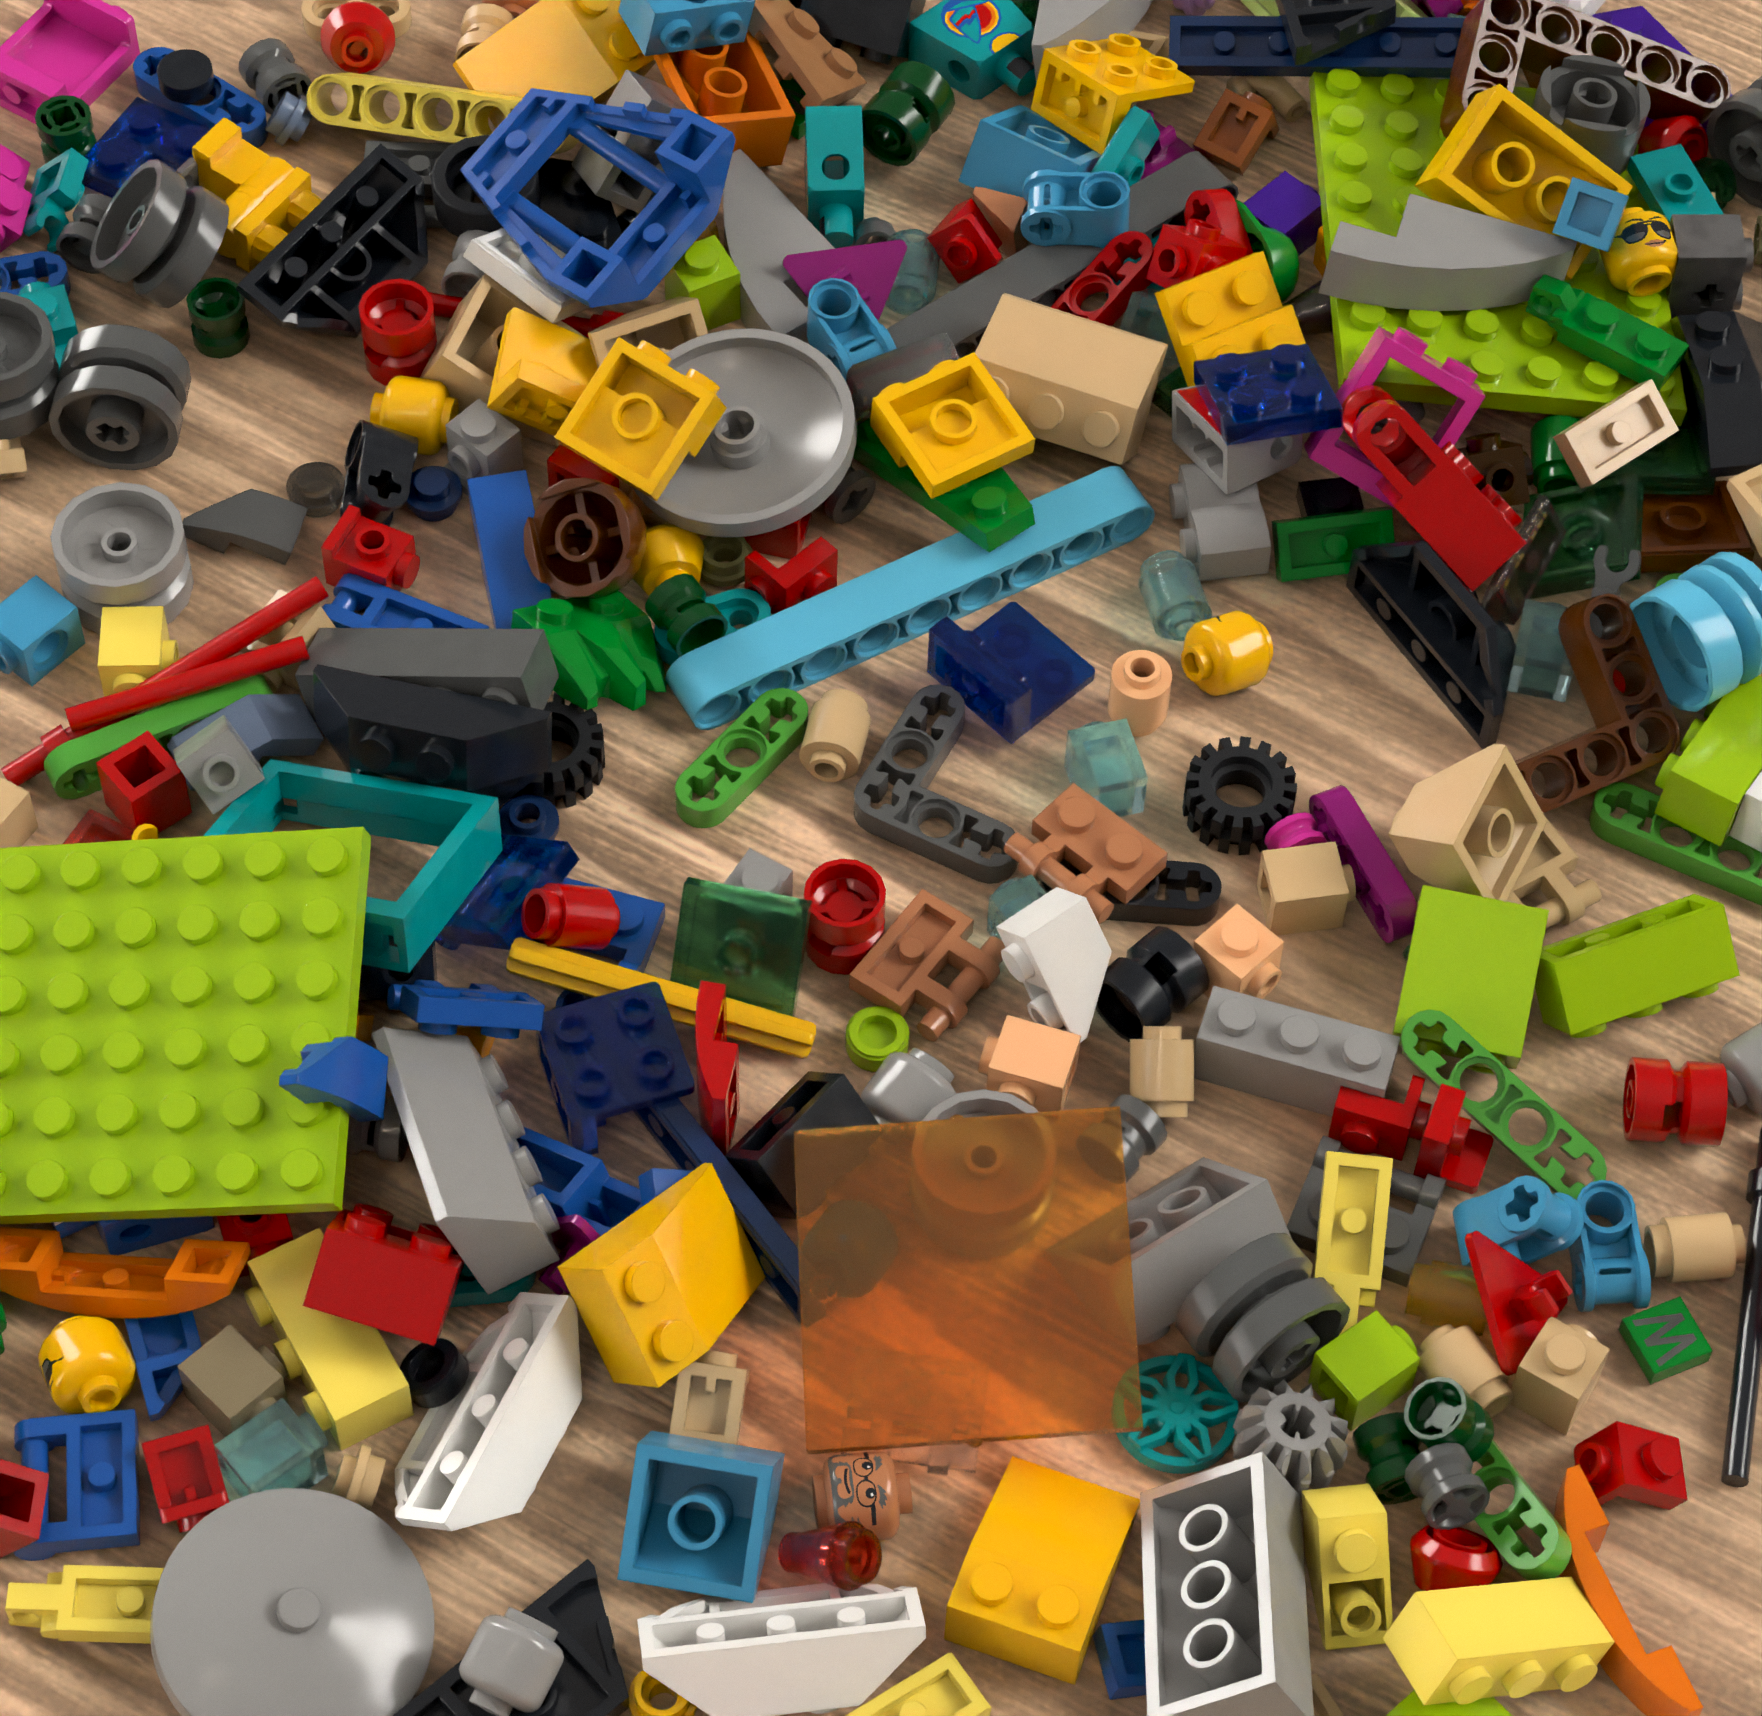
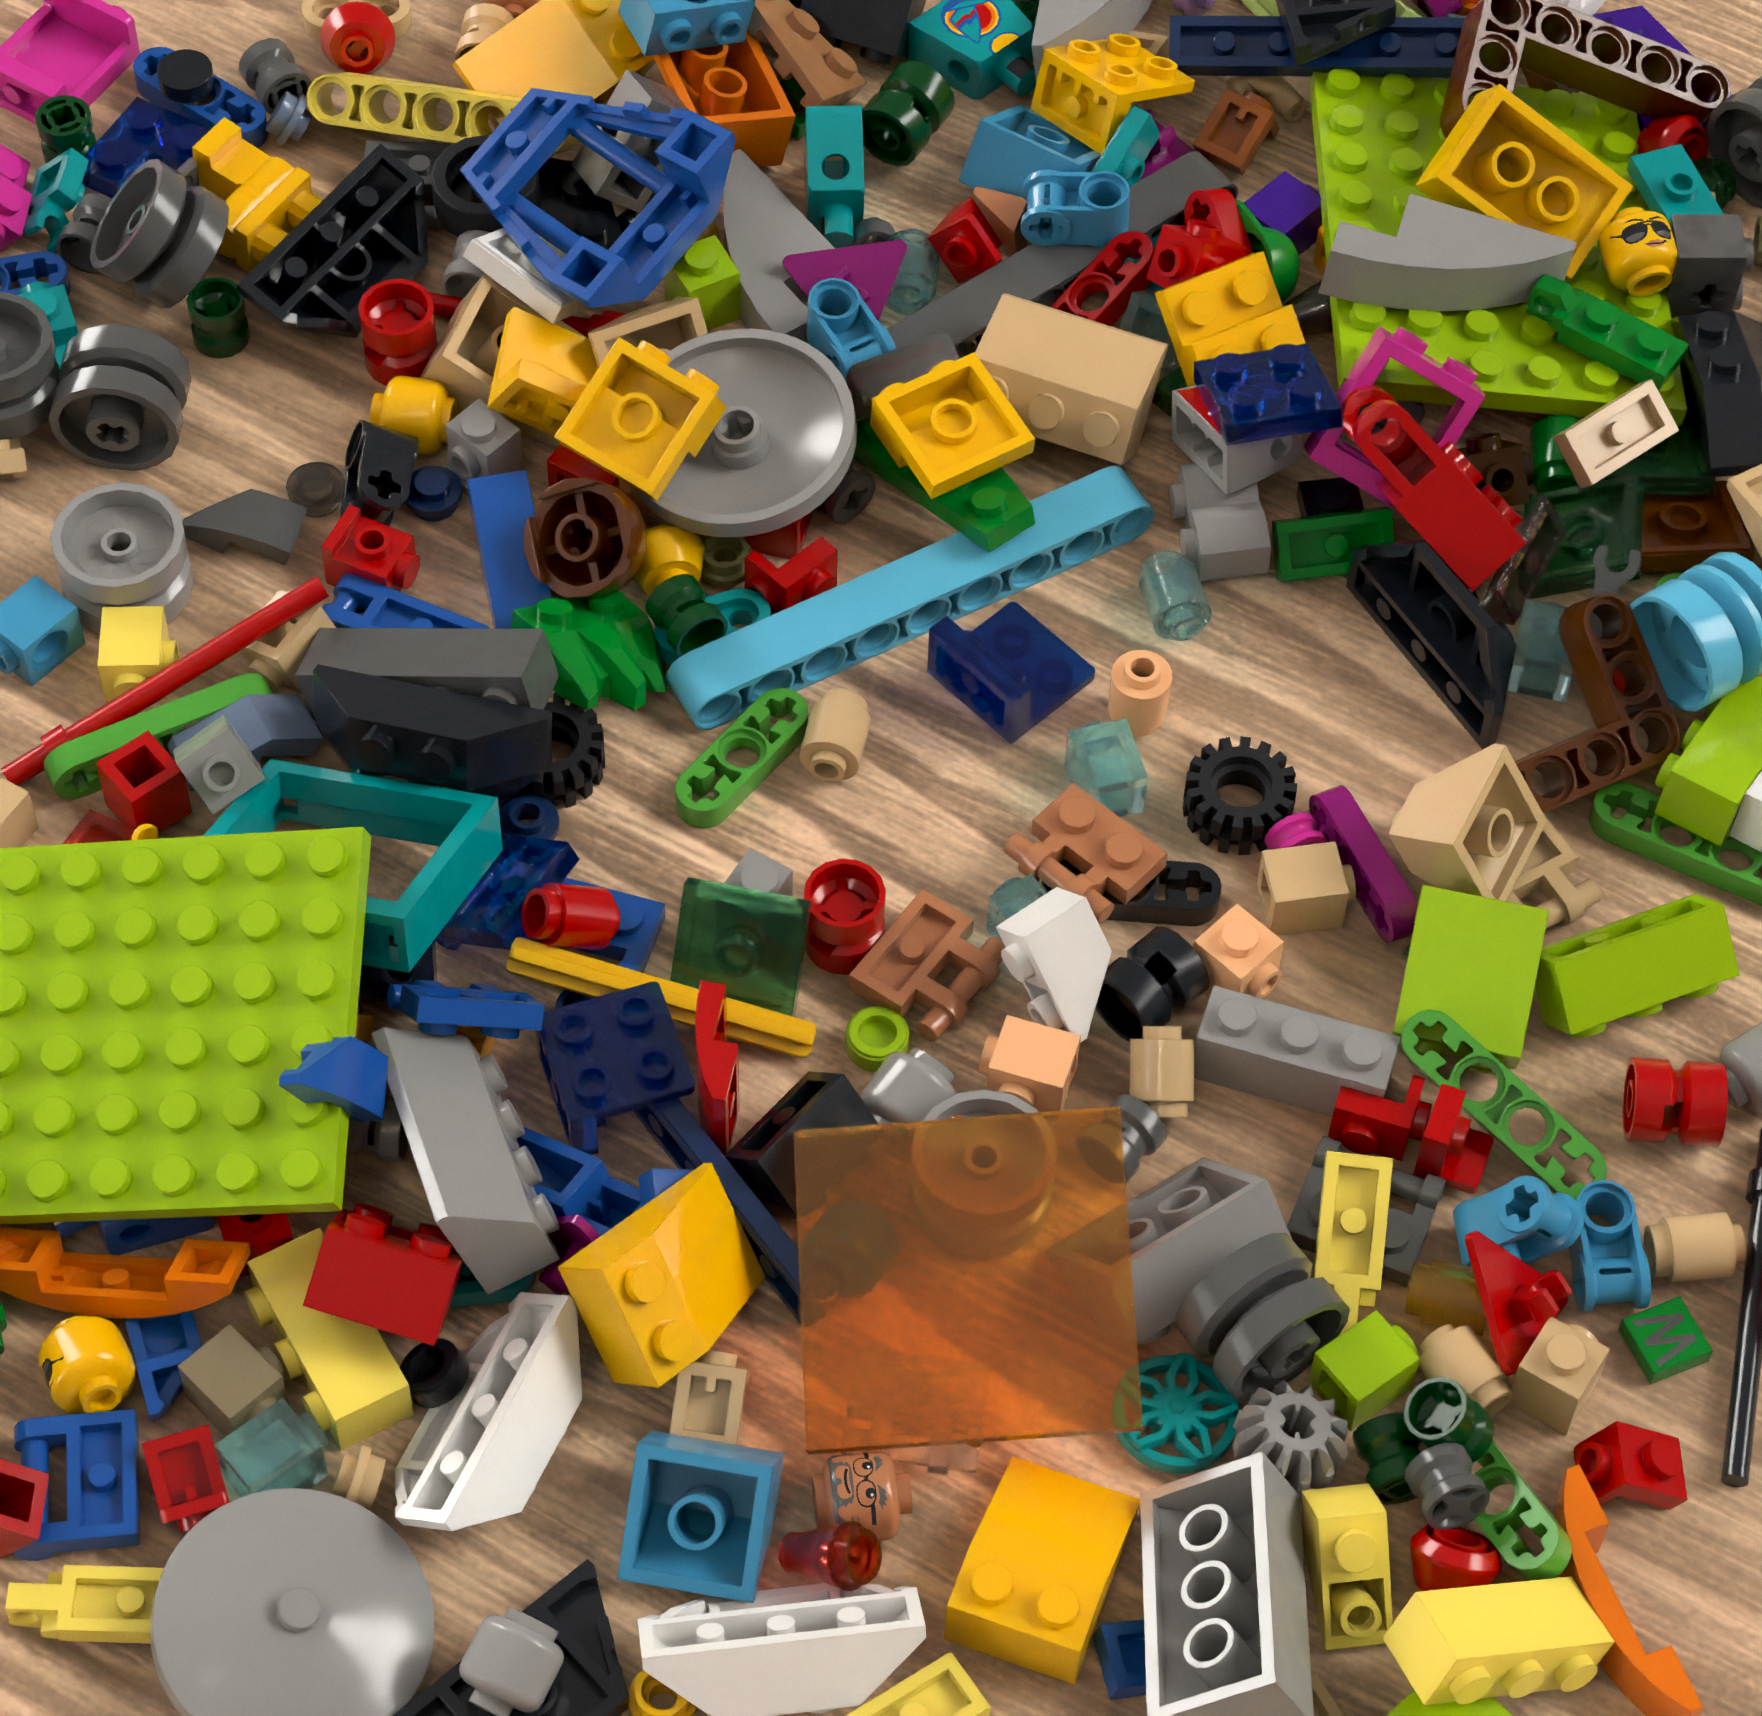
red bar [65,635,310,732] -> none
dark grey beam [854,684,1018,884] -> none
yellow head [1181,611,1273,696] -> none
dark grey brick [1531,55,1651,175] -> none
dark azure brick [1552,177,1629,252] -> none

